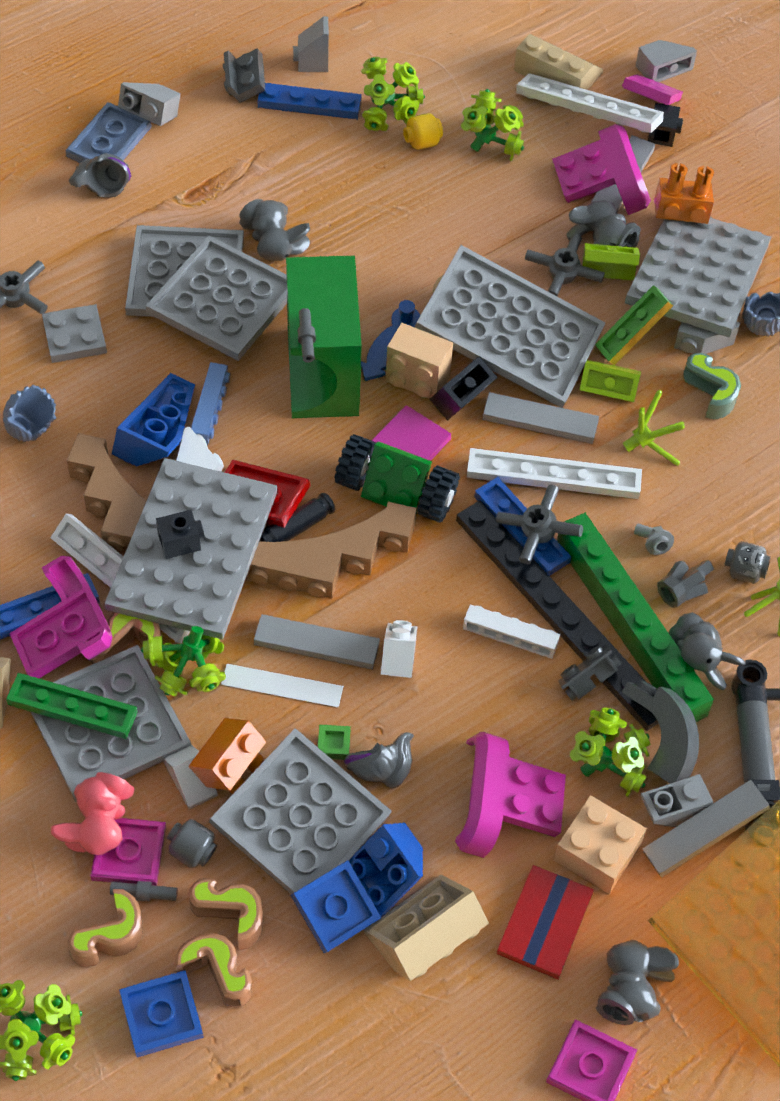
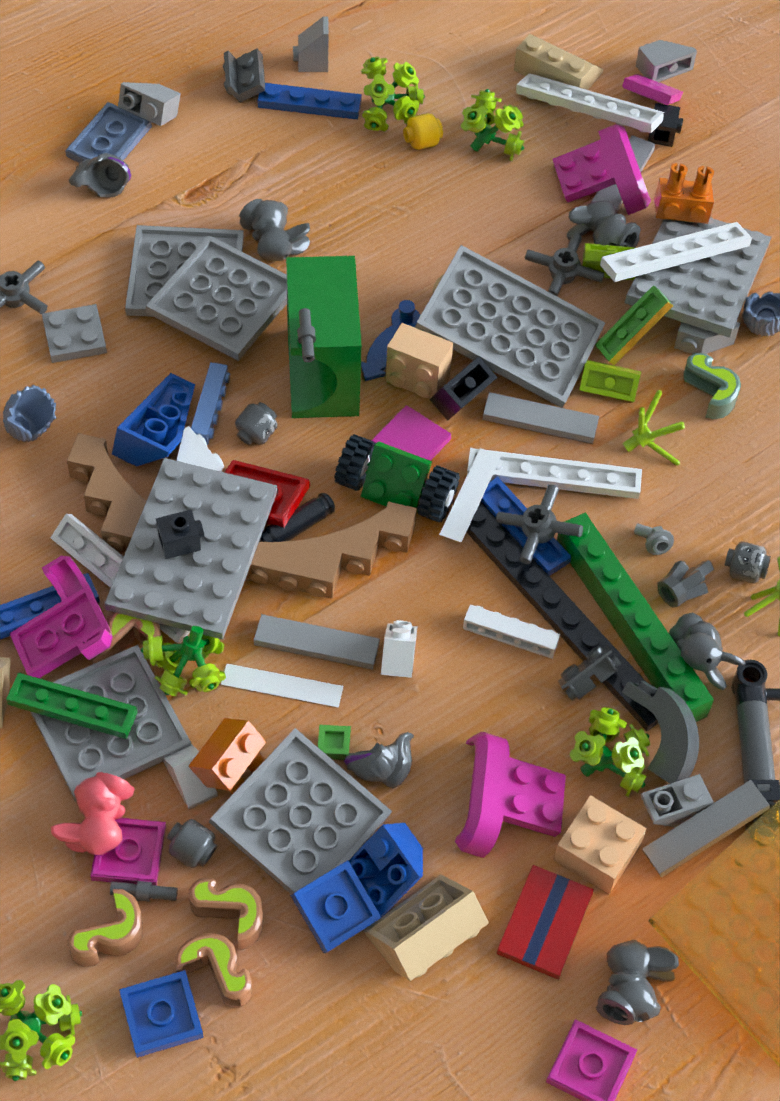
none -> dark grey head [235,402,277,446]
none -> white sticker [439,448,502,542]
none -> white plate [600,222,752,282]

